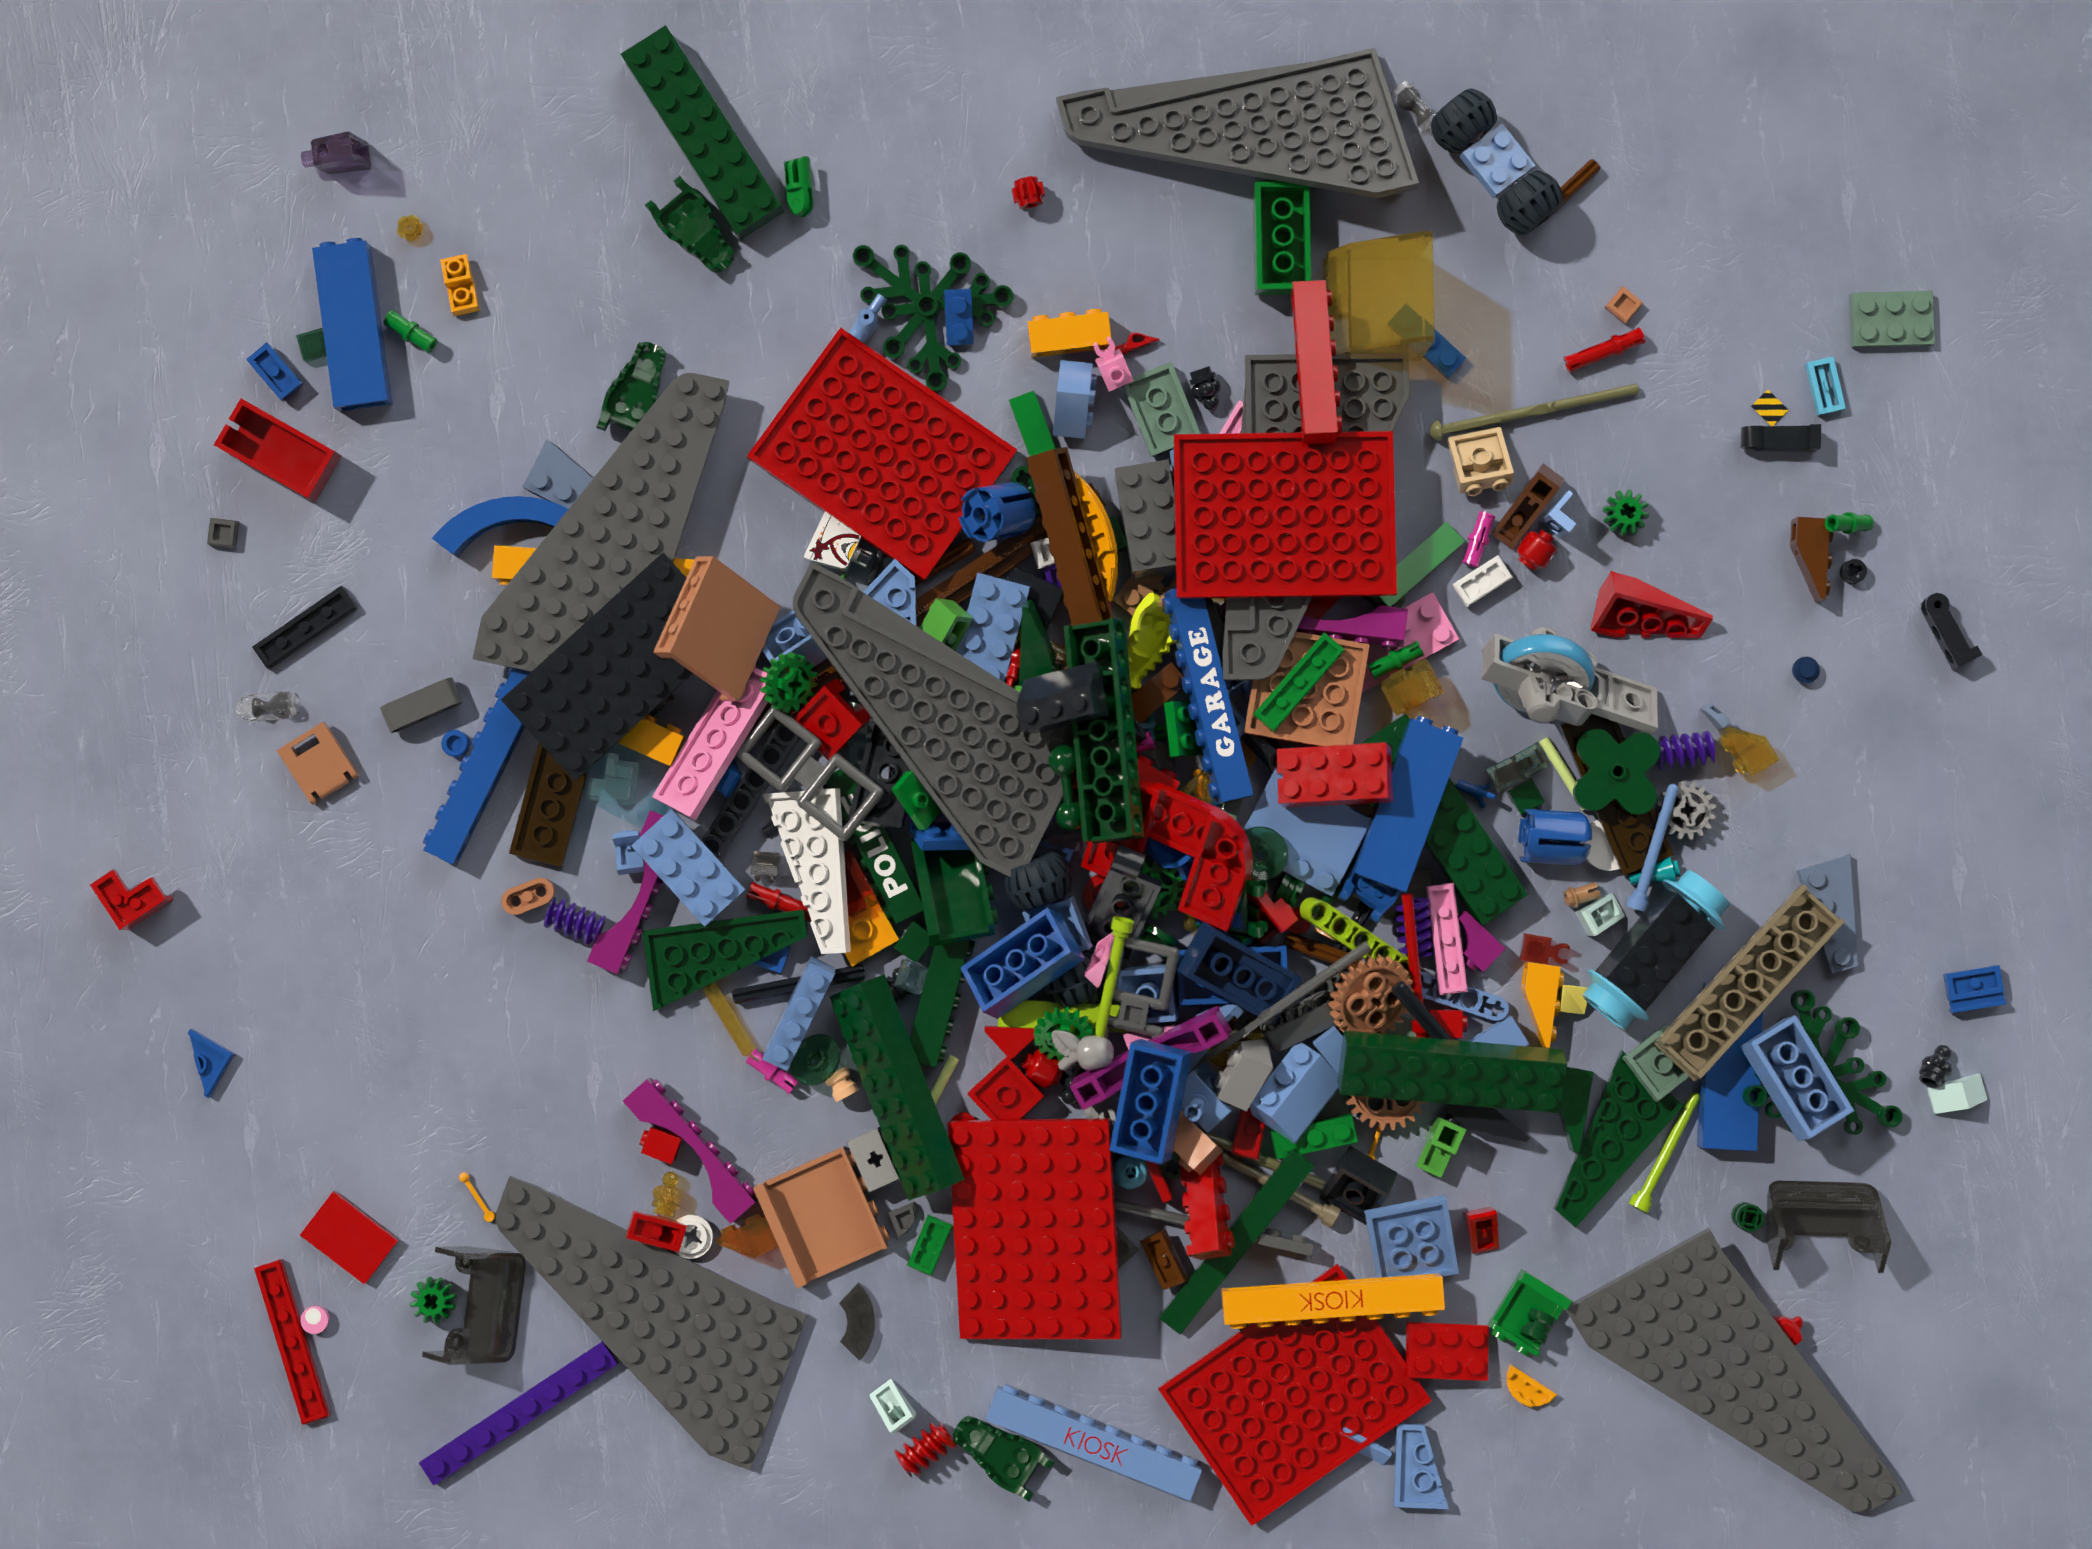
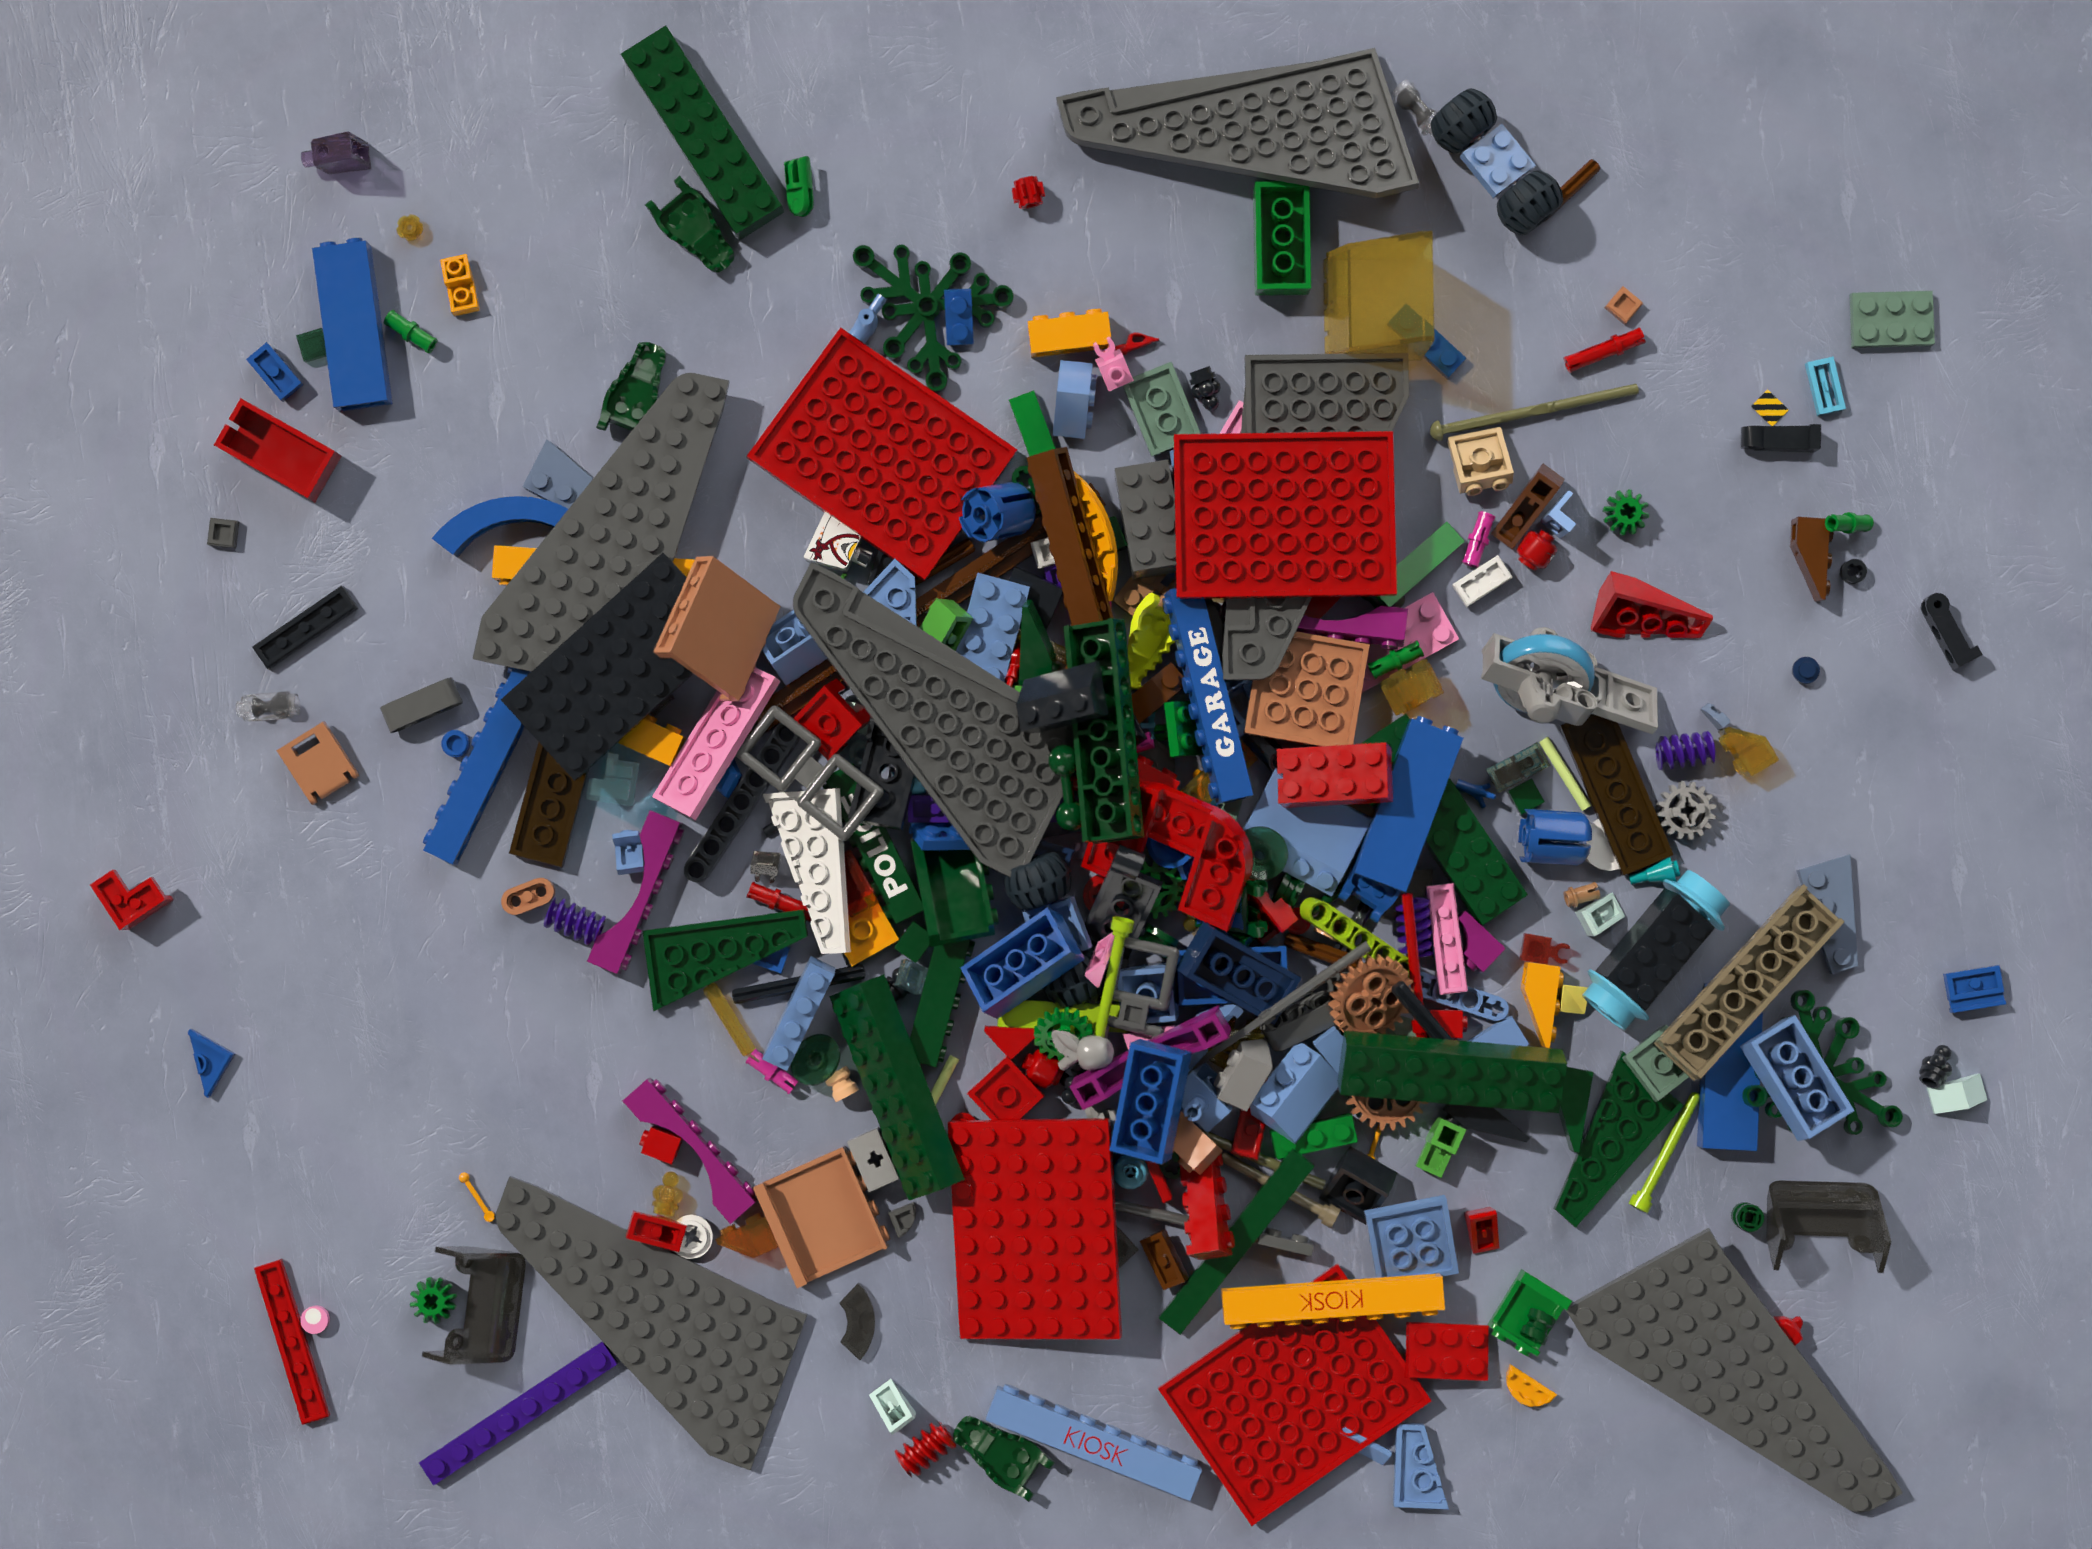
red tile [300,1191,399,1285] -> none
medium blue plate [631,809,746,927] -> none
green gear [760,652,818,712] -> none
green plate [891,771,940,830] -> none
green plate [907,1214,953,1276] -> none
green tile [1253,632,1345,732] -> none
brick [1291,280,1342,444] -> none
dark green plant [1573,729,1660,815] -> none
medium blue piece [1626,784,1678,912] -> none

